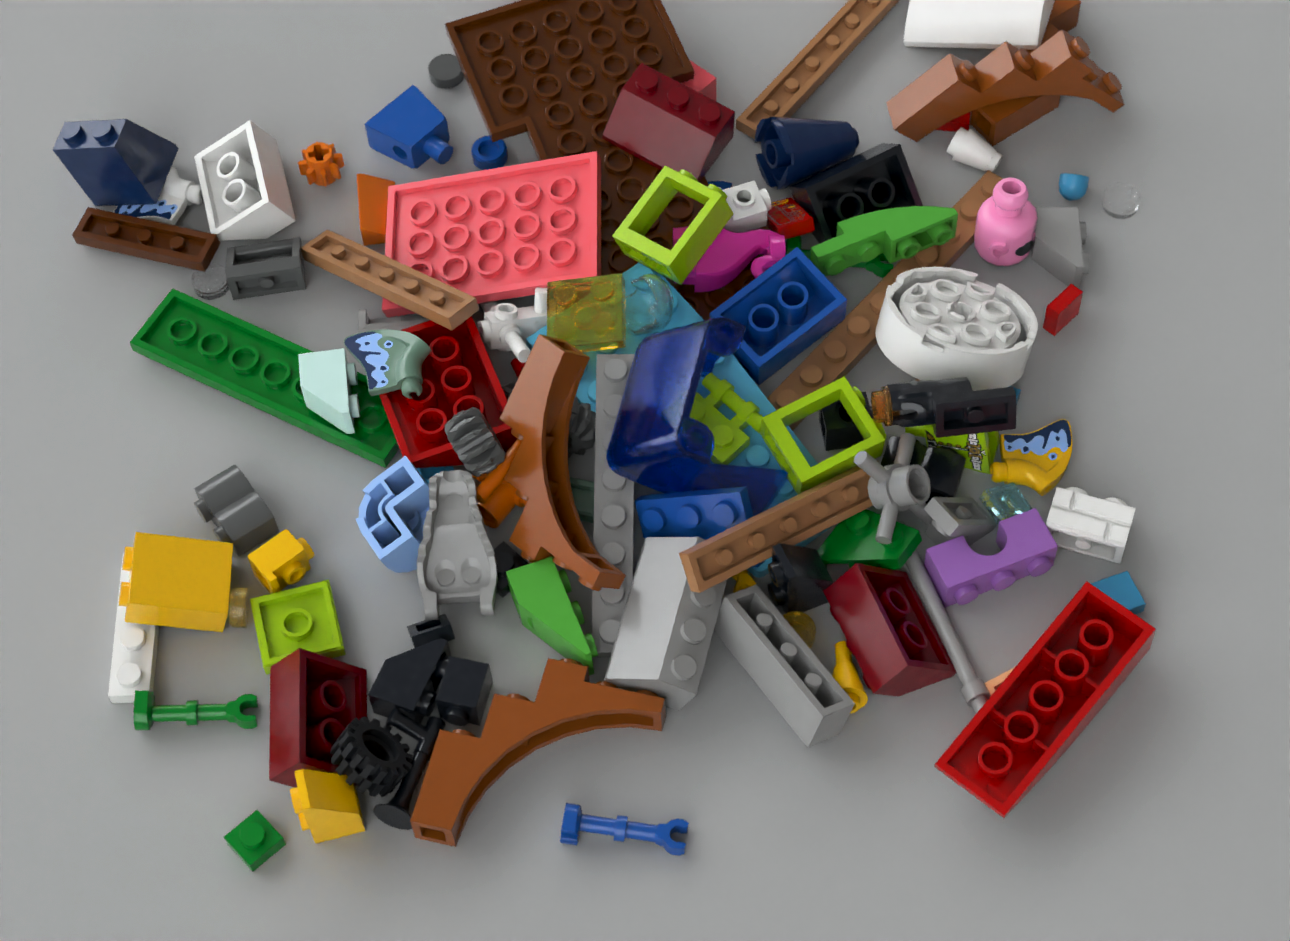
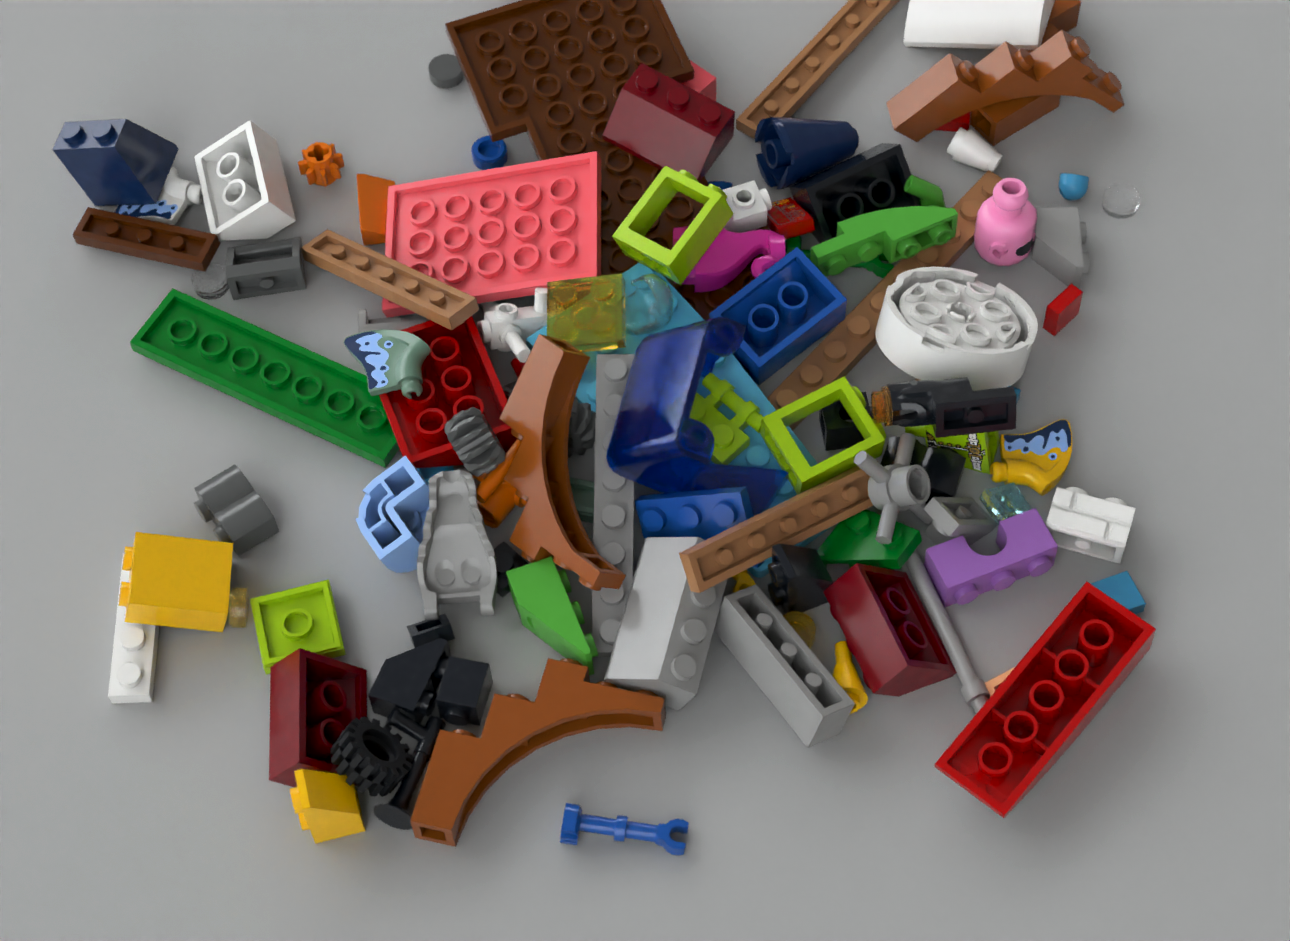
green piece [133,690,258,731] -> none
green plate [224,810,286,872] -> none
yellow brick [247,528,315,594] -> none
light aqua slope [298,348,360,434] -> none
blue torso [365,85,453,169] -> none
none -> bright green arm [904,175,946,207]

